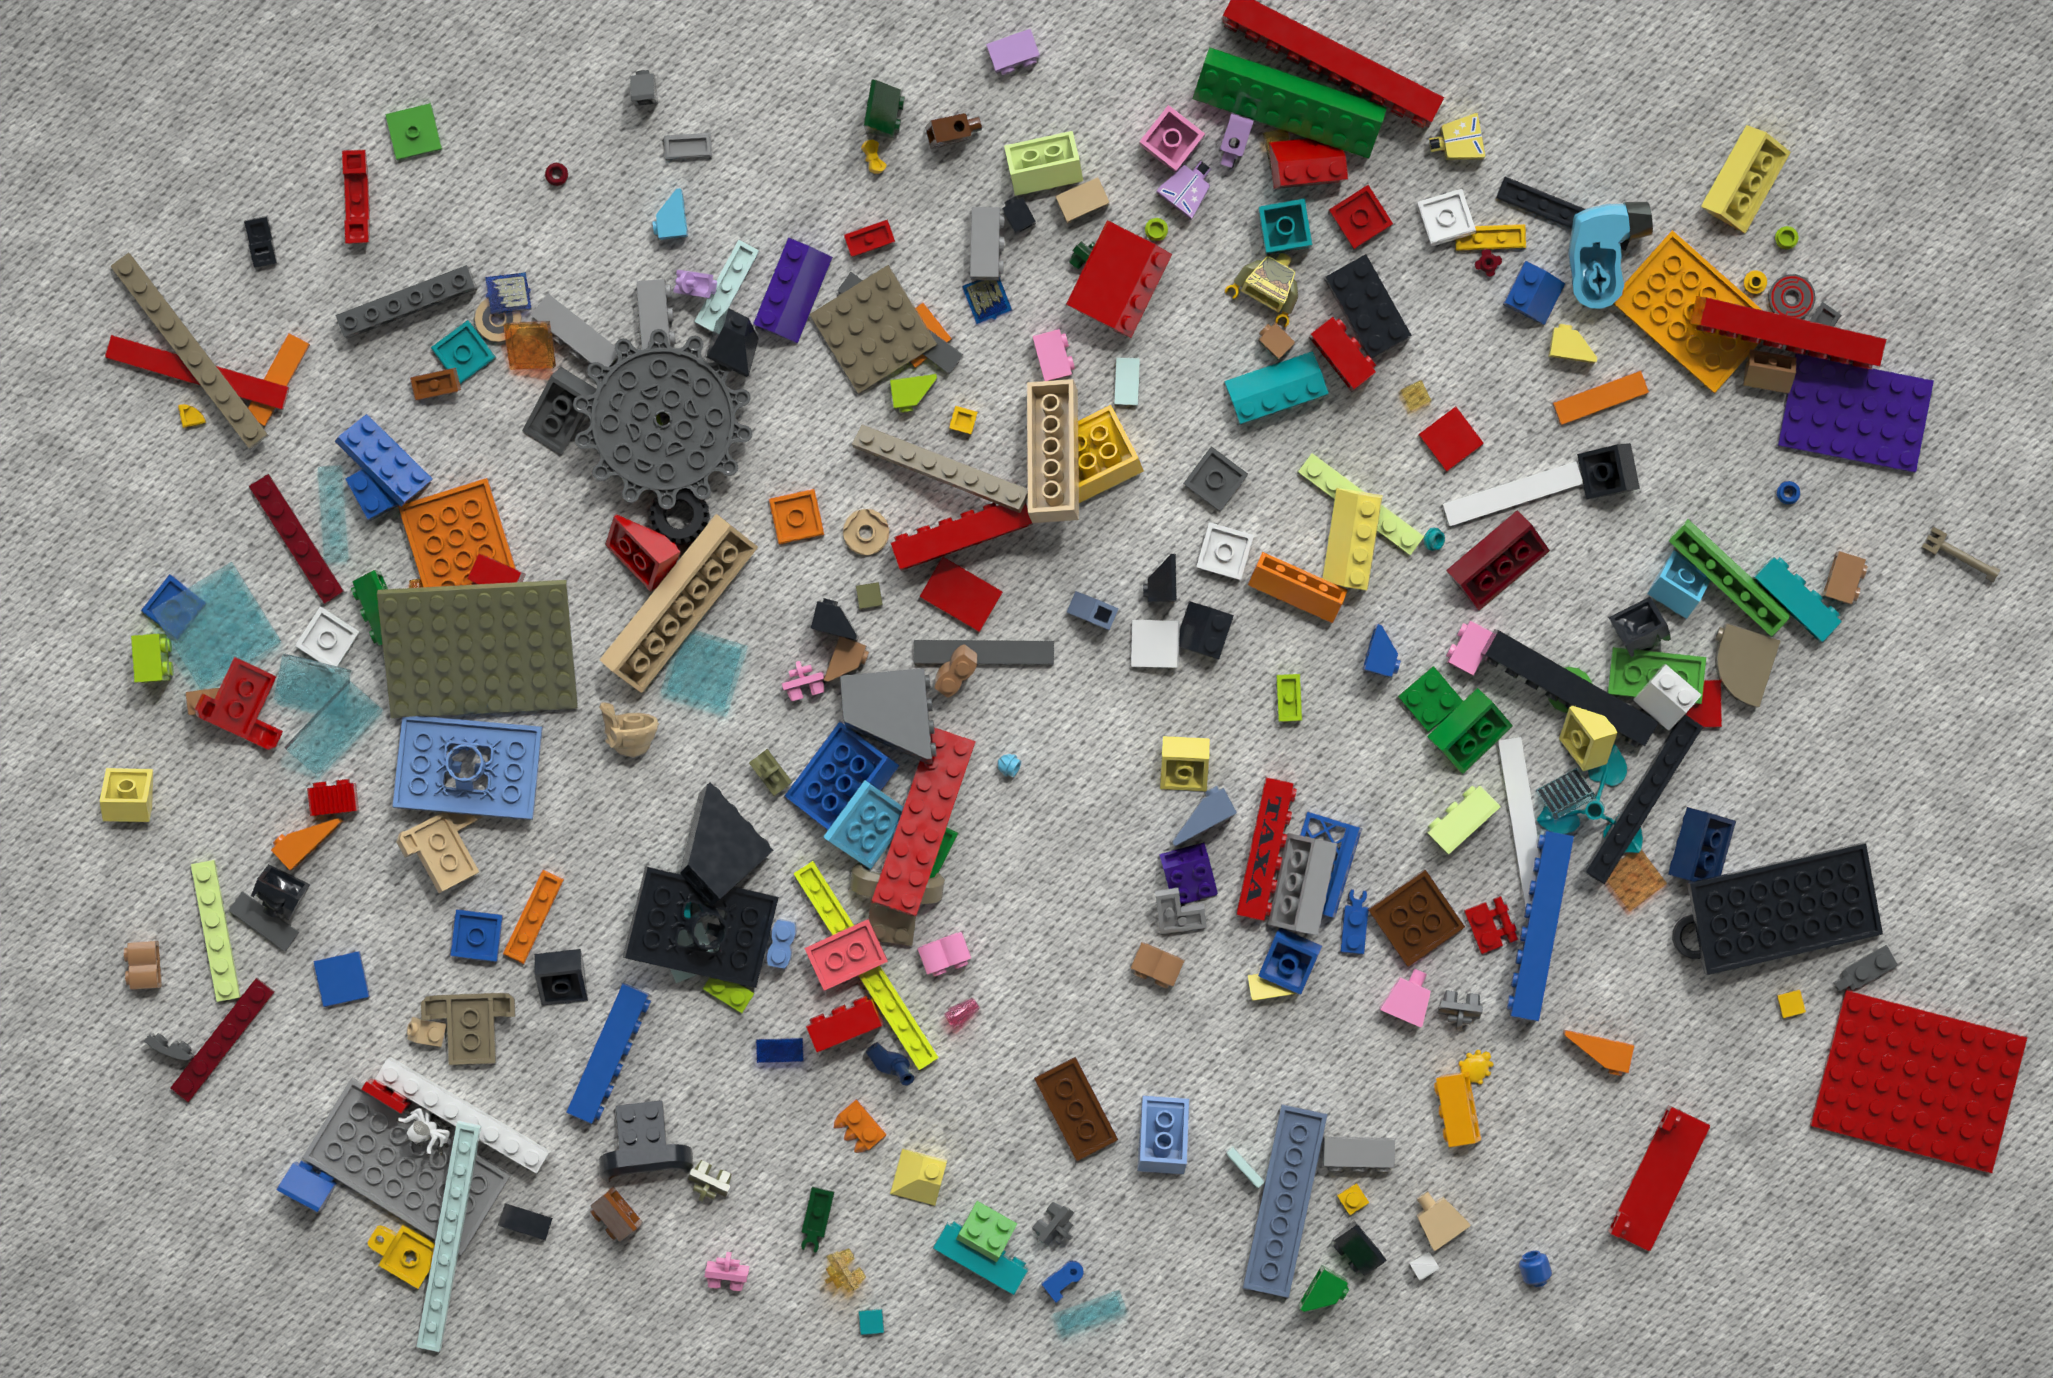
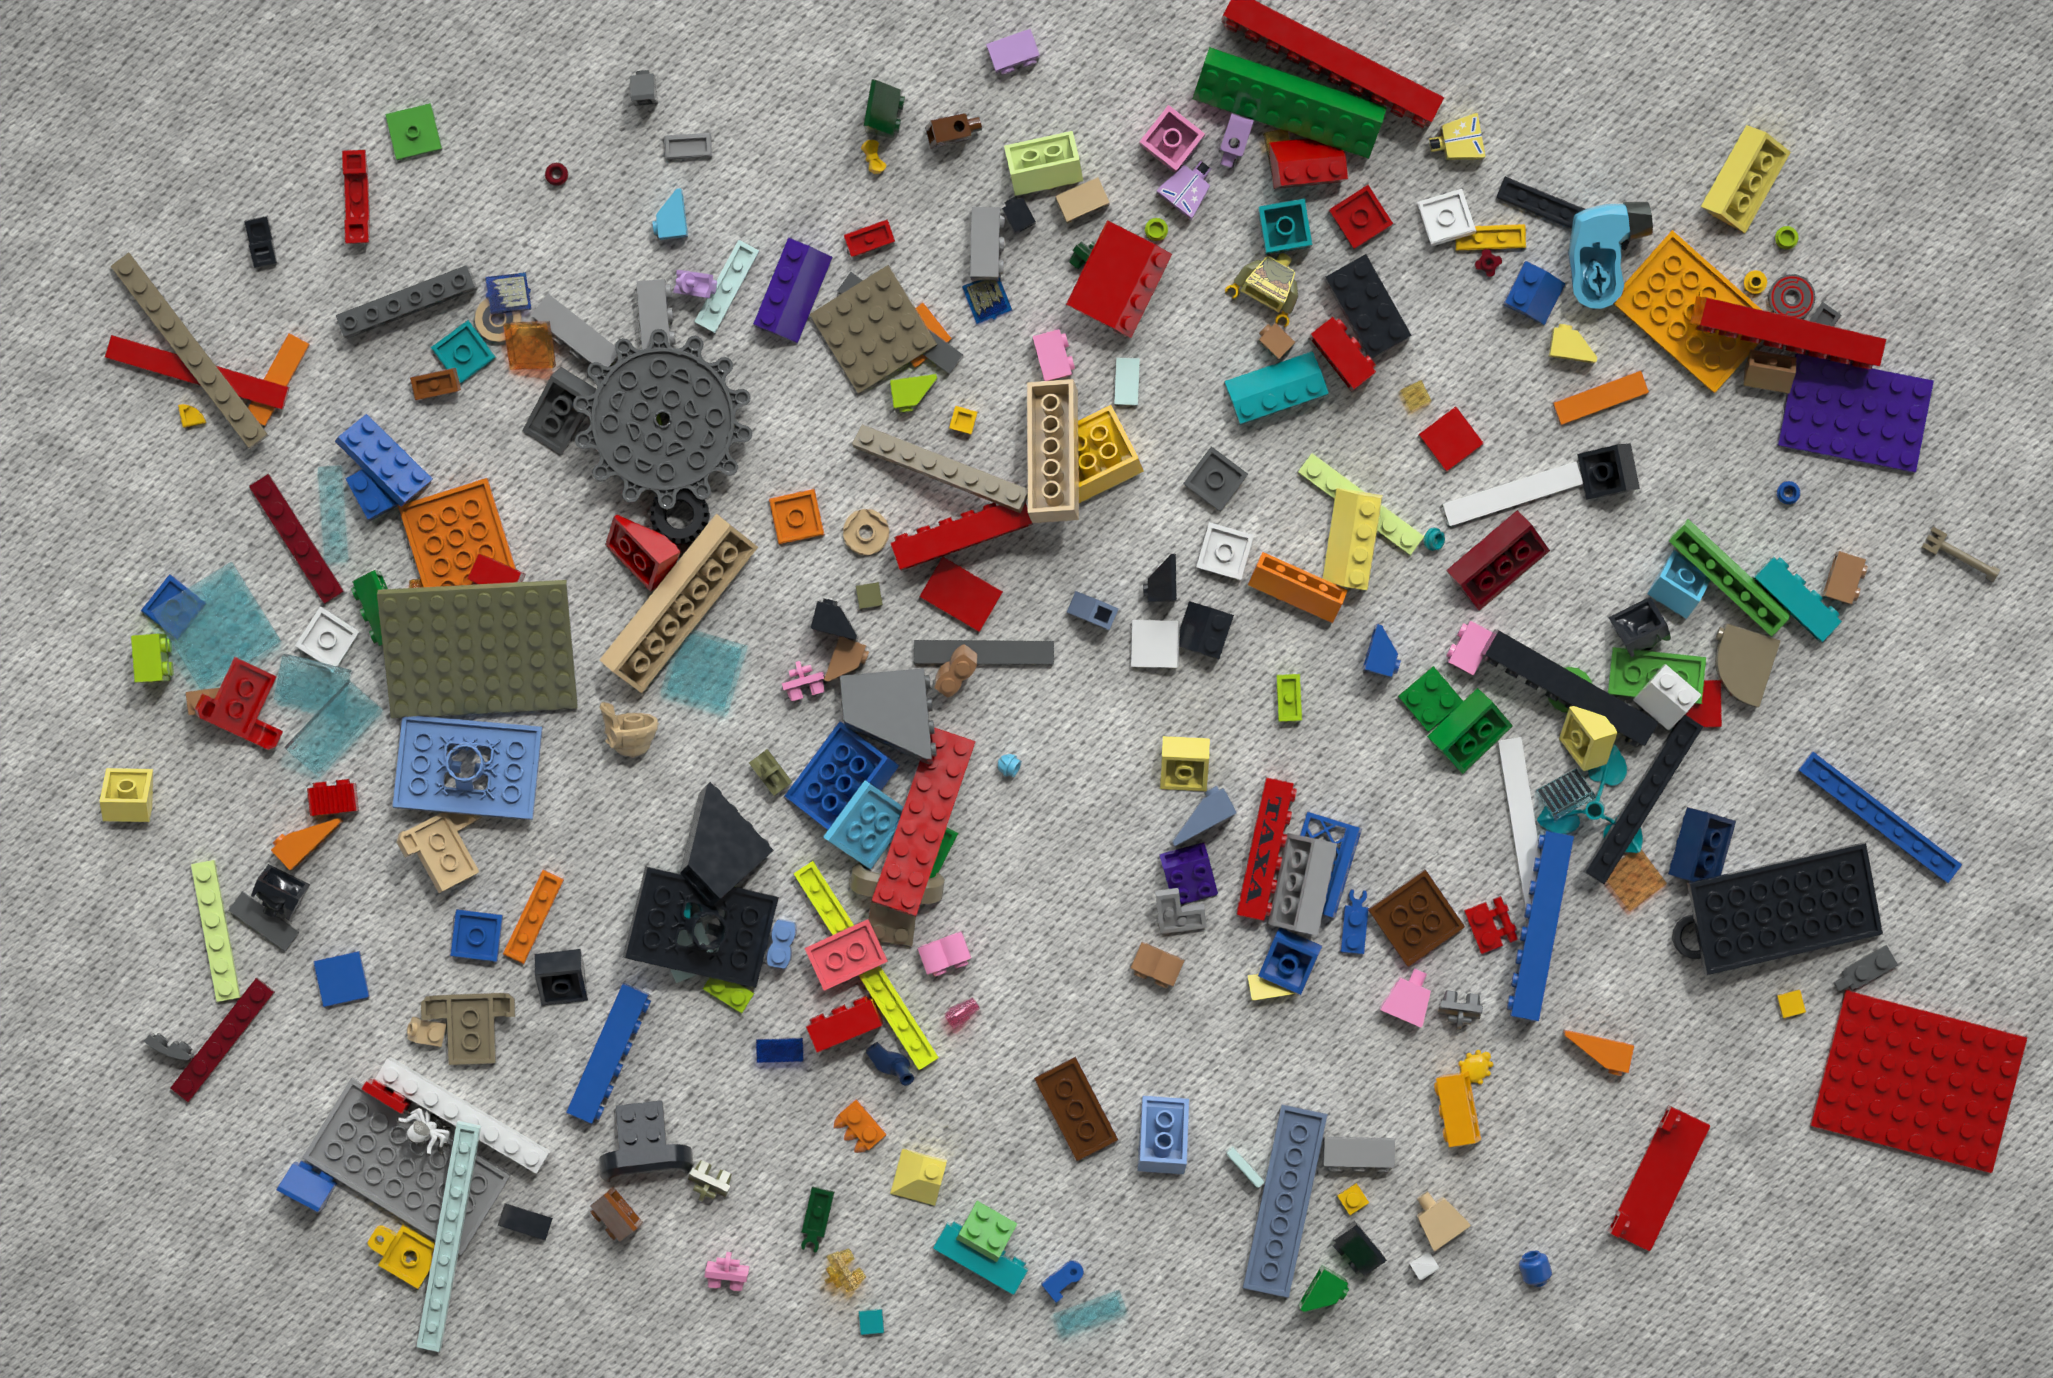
medium nougat brick [124,941,162,990] -> none
black slope [706,308,759,377] -> none
dark grey hips [1032,1202,1075,1246] -> none
yellowish green slope [1427,785,1501,854] -> none
none -> blue plate [1798,751,1962,883]

